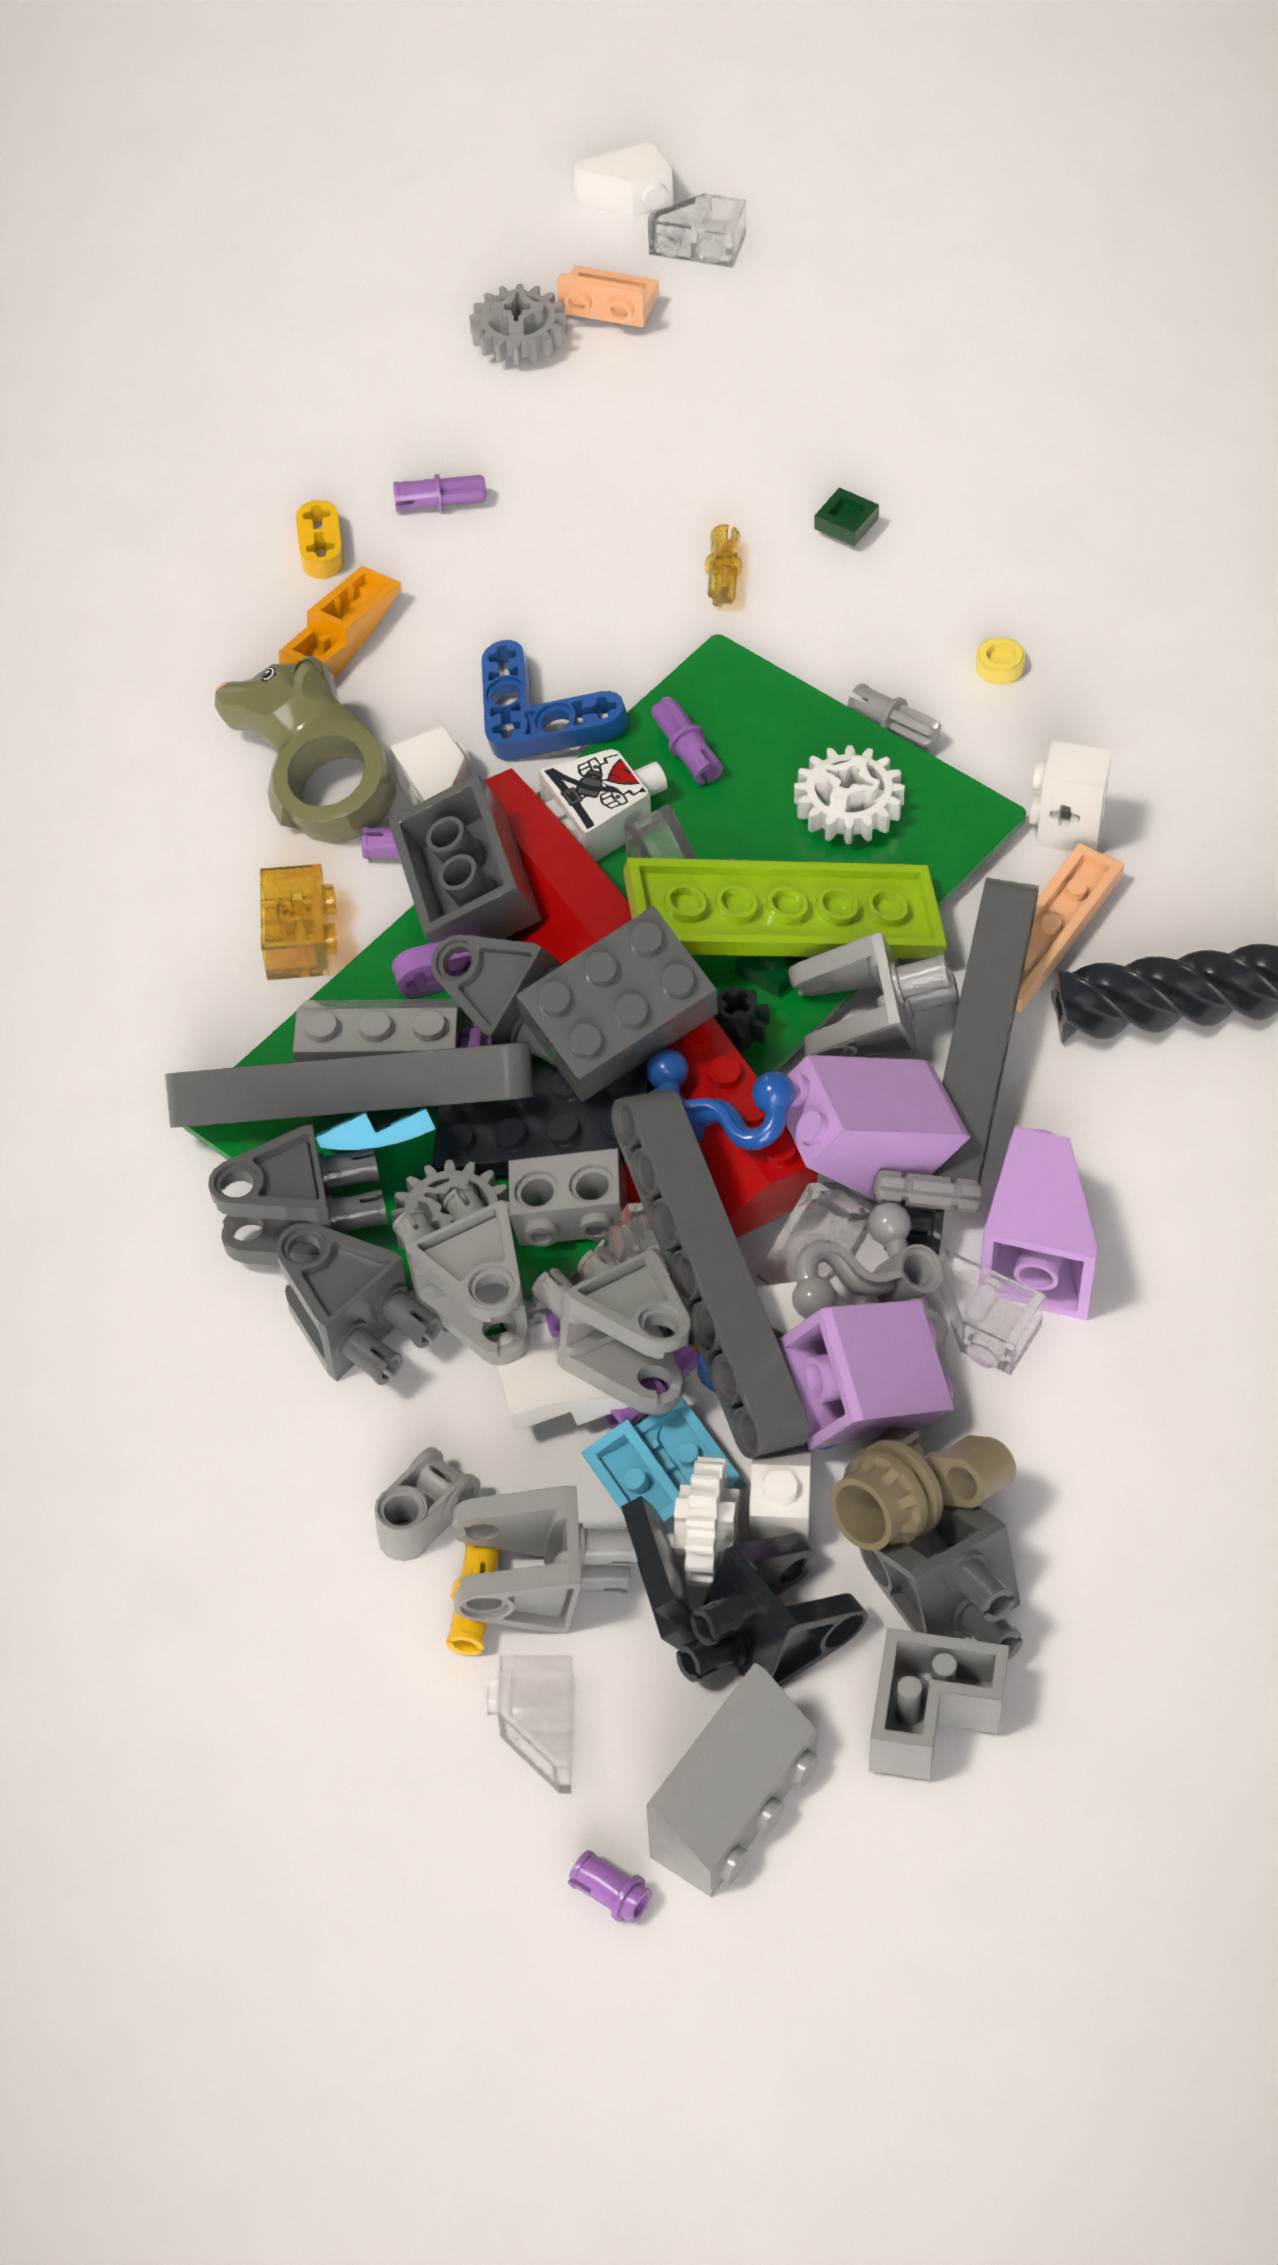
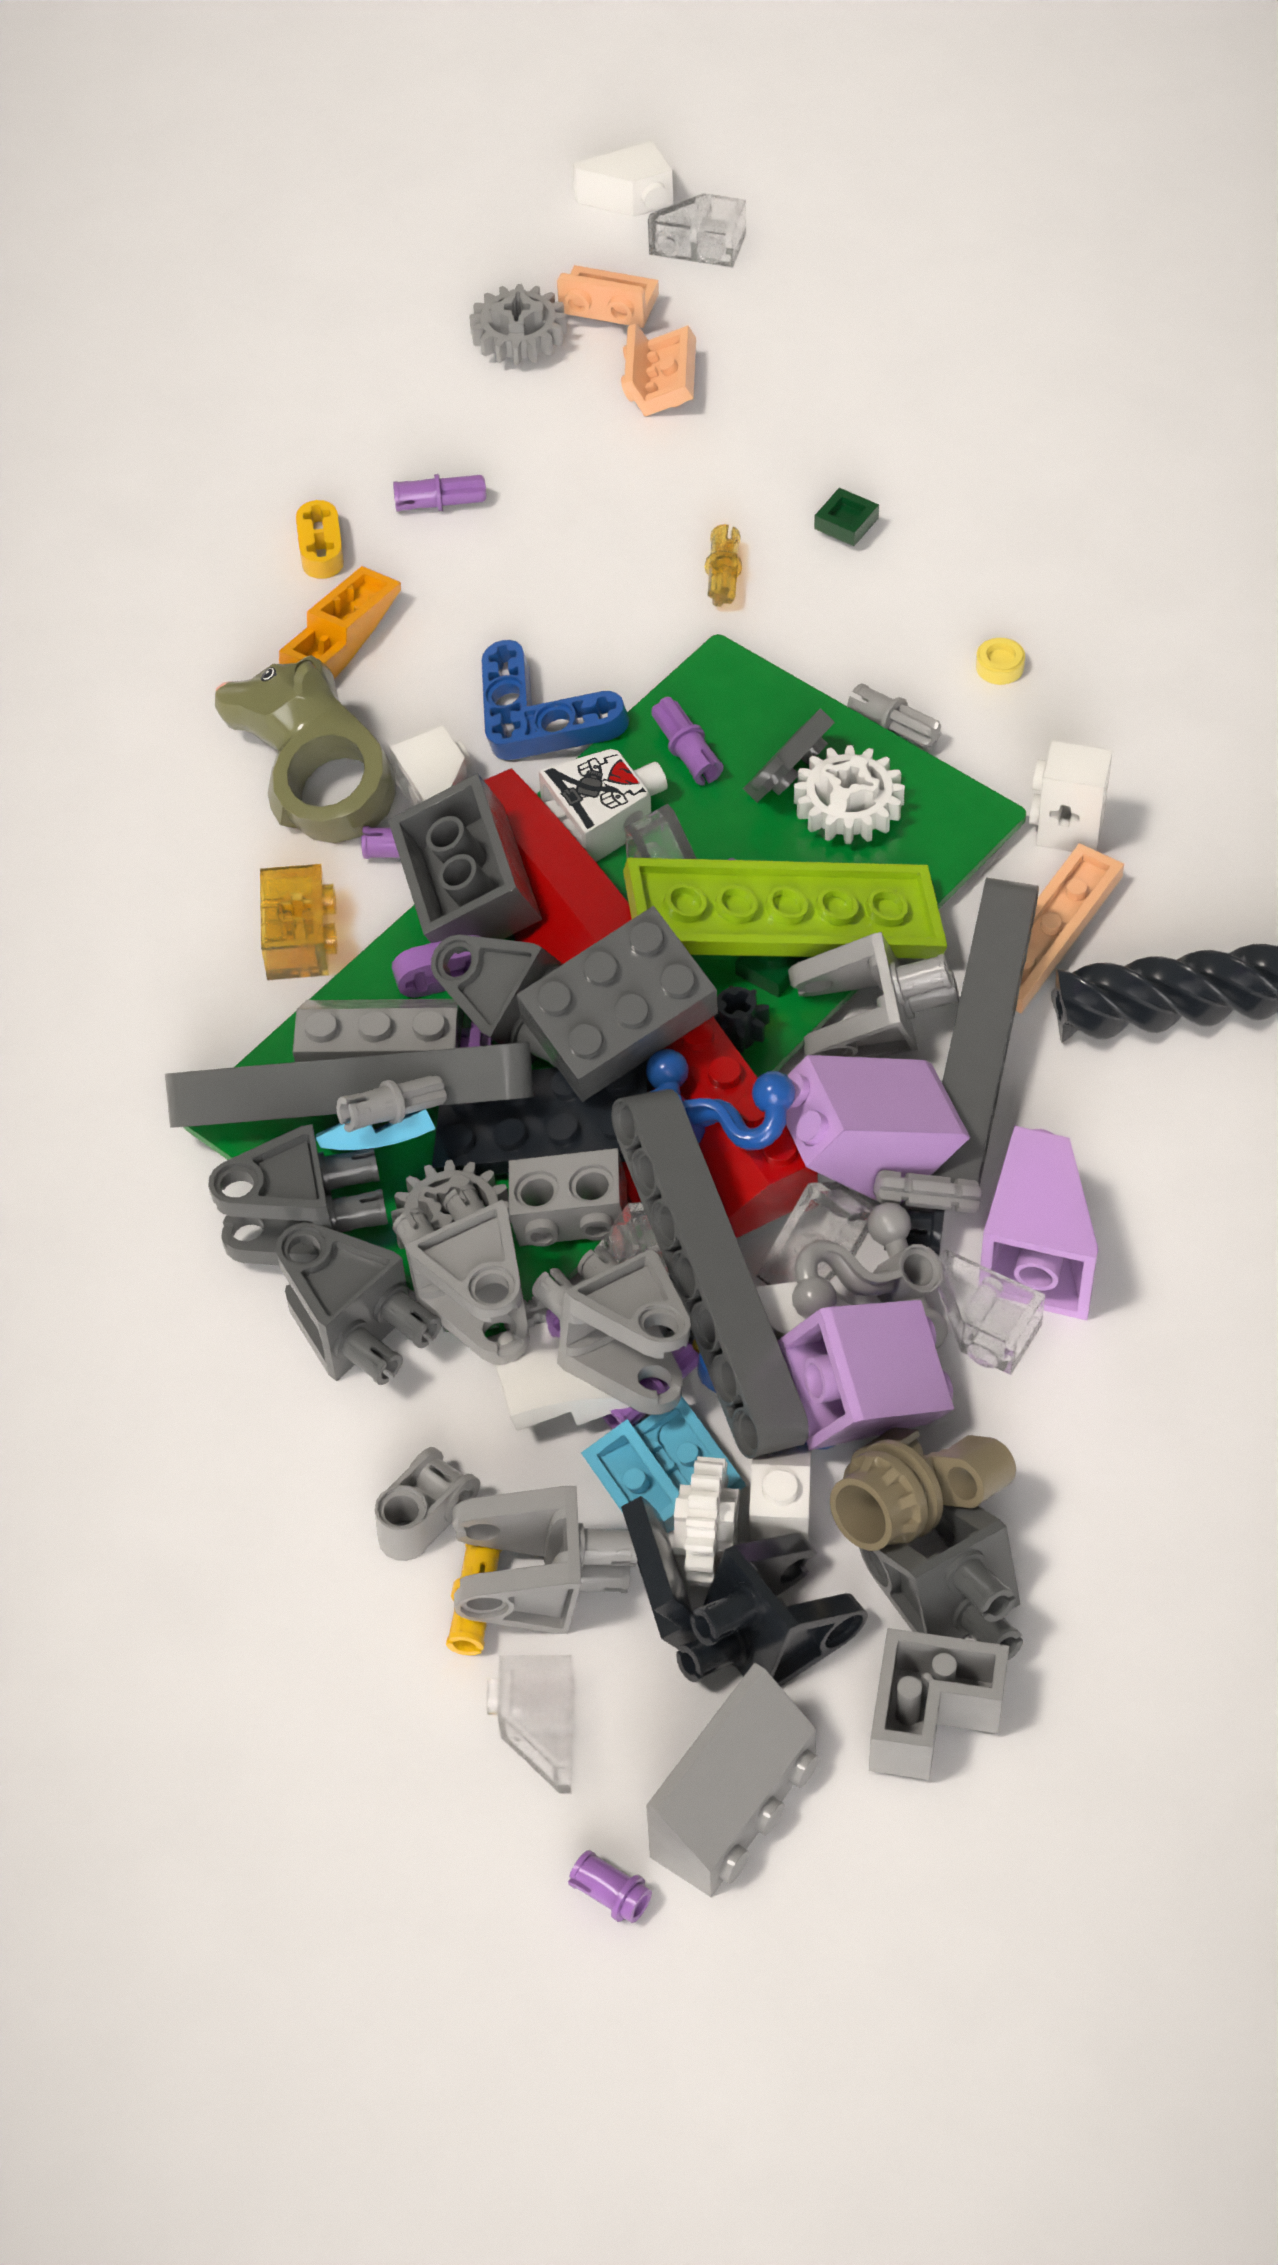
none -> light grey axle [336,1076,447,1132]
none -> light nougat bracket [621,323,696,417]
none -> dark grey hinge [743,708,835,802]

